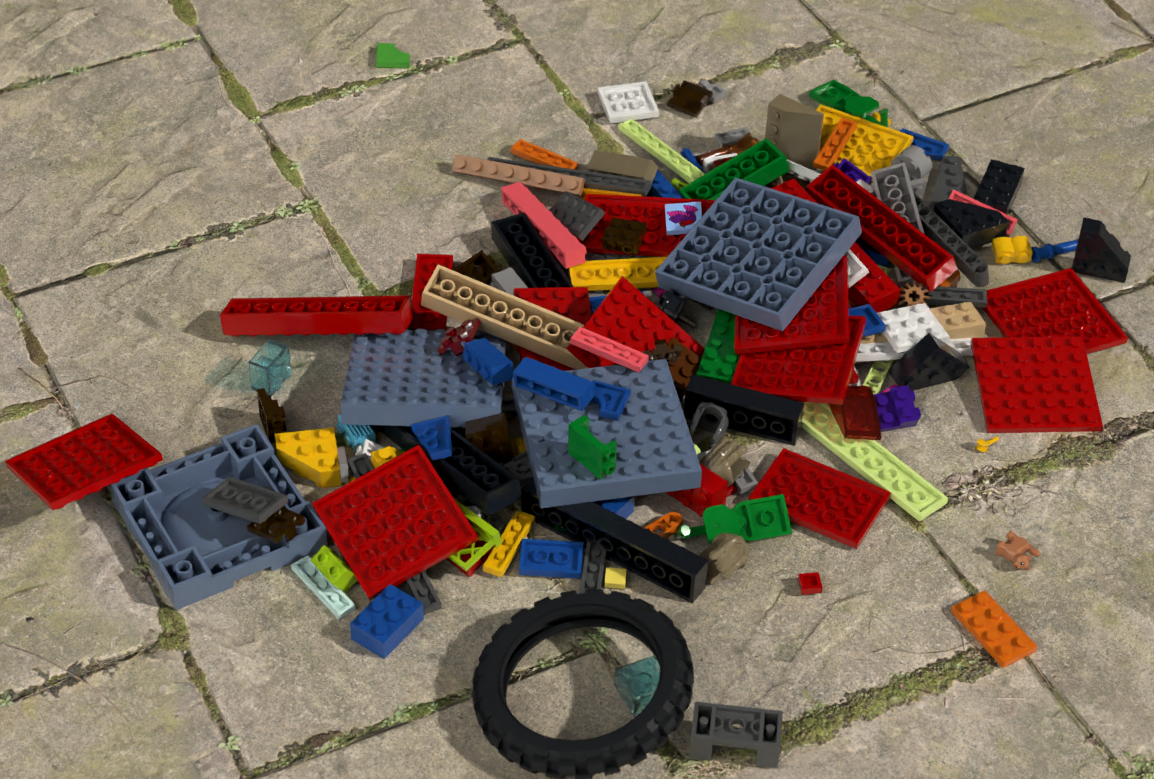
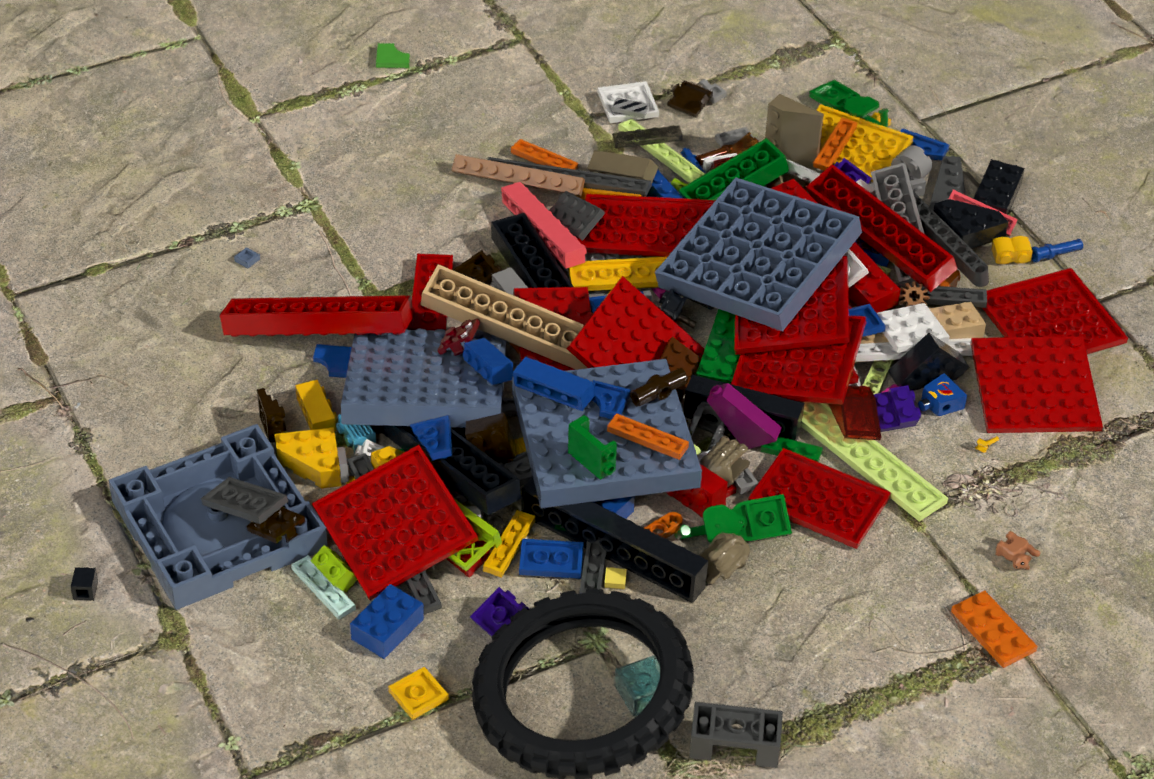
red plate [5,413,163,510] -> none
clear light blue brick [248,339,292,397] -> none
coral plate [570,327,649,373] -> none
dark brown plate [602,217,648,255] -> none
dark brown piece [642,339,682,364] -> none
tile [665,202,702,235] -> none
red plate [798,572,823,595] -> none
black brick [1072,217,1131,283] -> none
none -> black brick [71,567,98,601]
none -> sand blue tile [234,247,260,268]
none -> yellow brick [295,380,338,432]
none -> blue tile [313,344,352,378]
none -> yellow plate [388,667,449,720]
none -> dark purple plate [470,587,529,637]
none -> orange plate [607,413,689,460]
none -> light grey tile [612,97,649,119]
none -> clear smoke plate [612,125,683,148]
none -> dark brown piece [630,368,688,407]
none -> magenta slope [707,383,781,449]
none -> green plate [761,436,823,462]
none -> blue torso [918,373,967,416]

